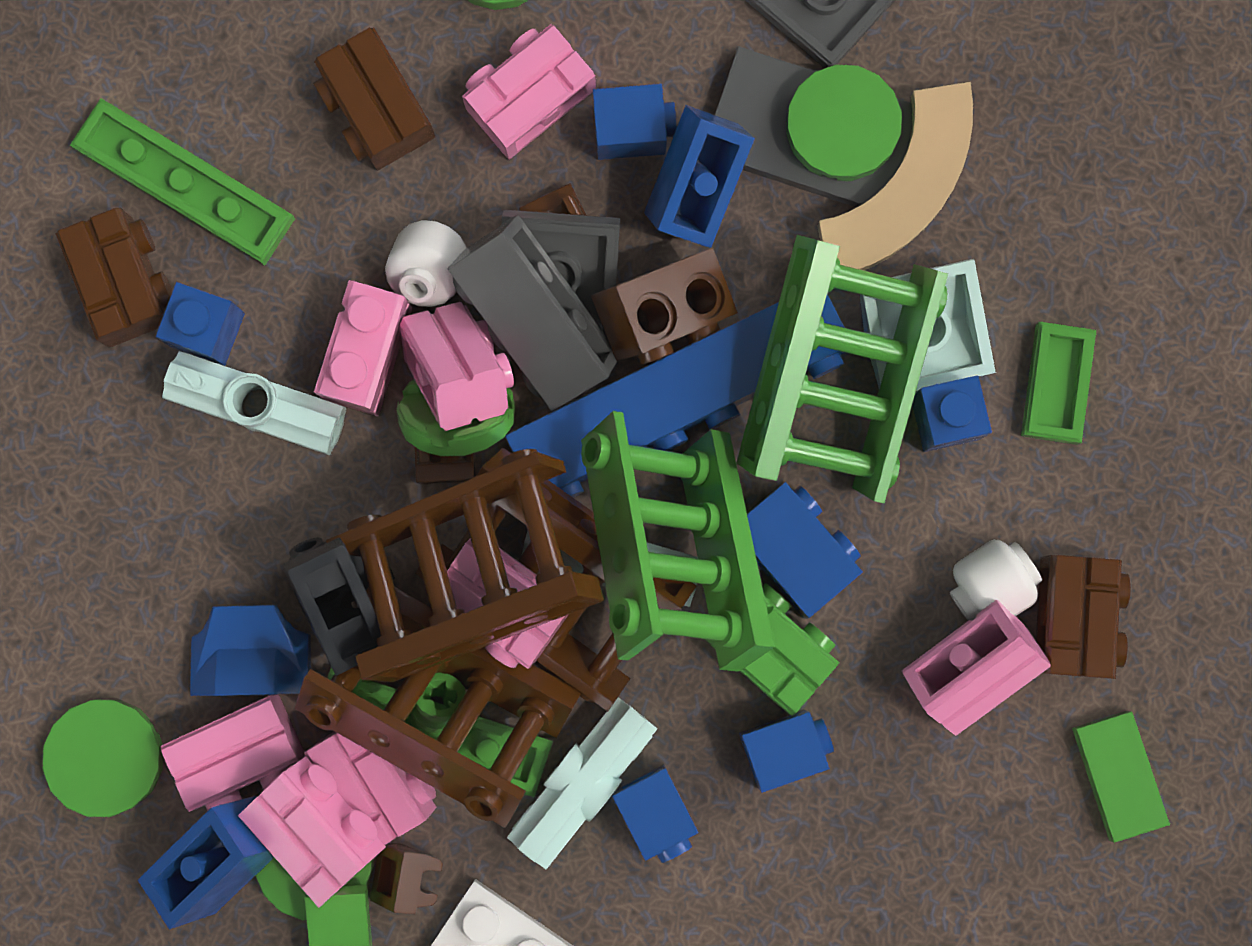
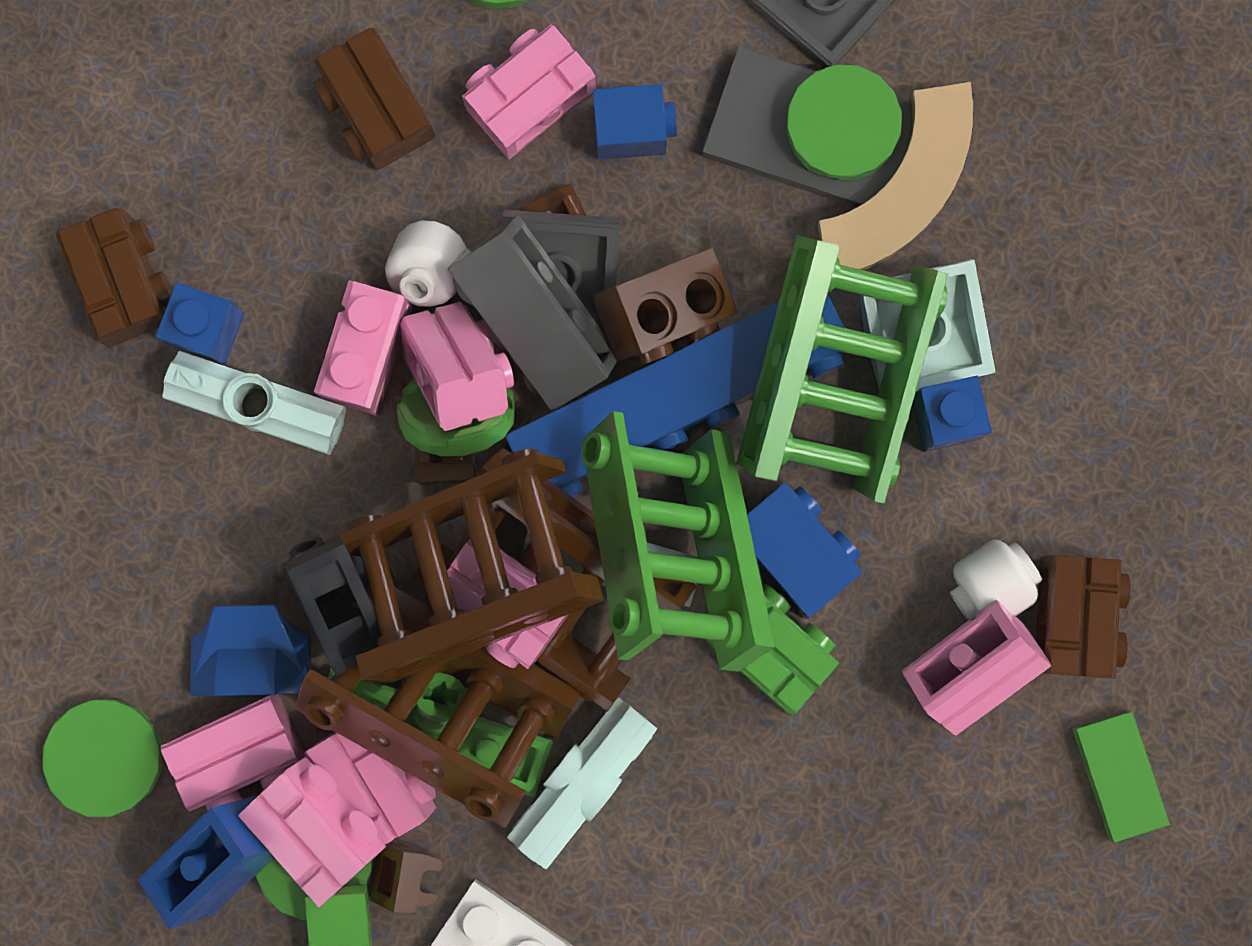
bright green tile [70,98,295,266] -> none
blue brick [612,765,698,863] -> none
blue brick [644,105,755,248] -> none
blue brick [739,710,834,793] -> none
bright green tile [1021,322,1096,445] -> none

